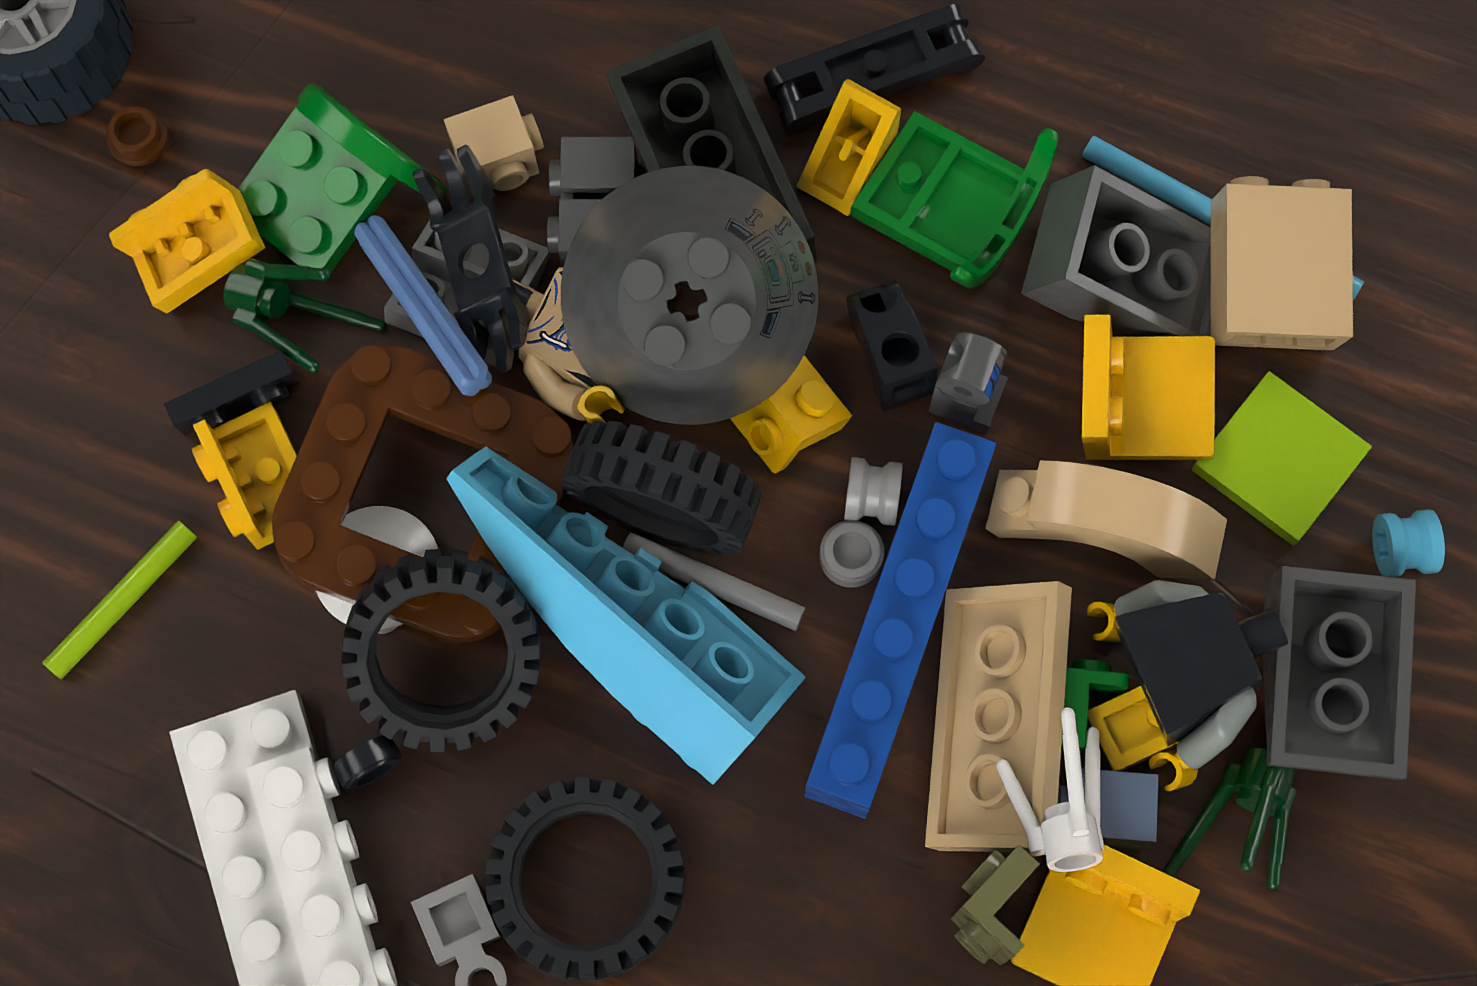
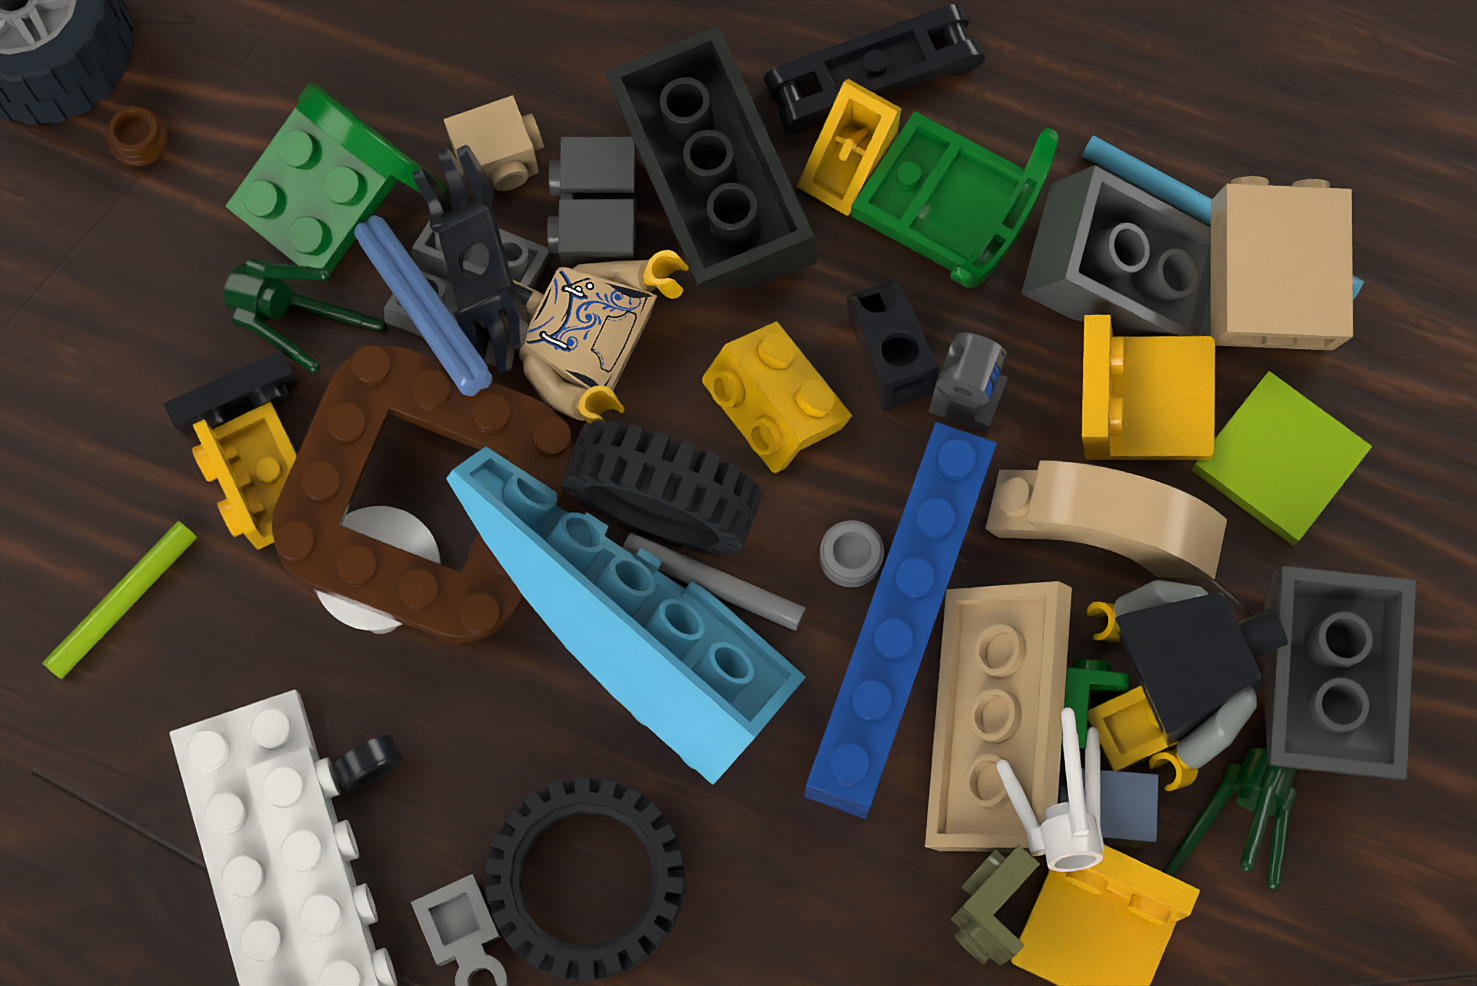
yellow bracket [109,169,265,314] -> none
black tyre [341,549,541,752] -> none
dark grey cone [561,166,818,425] -> none
light grey wheel [844,457,903,526] -> none
medium azure wheel [1372,509,1445,577] -> none

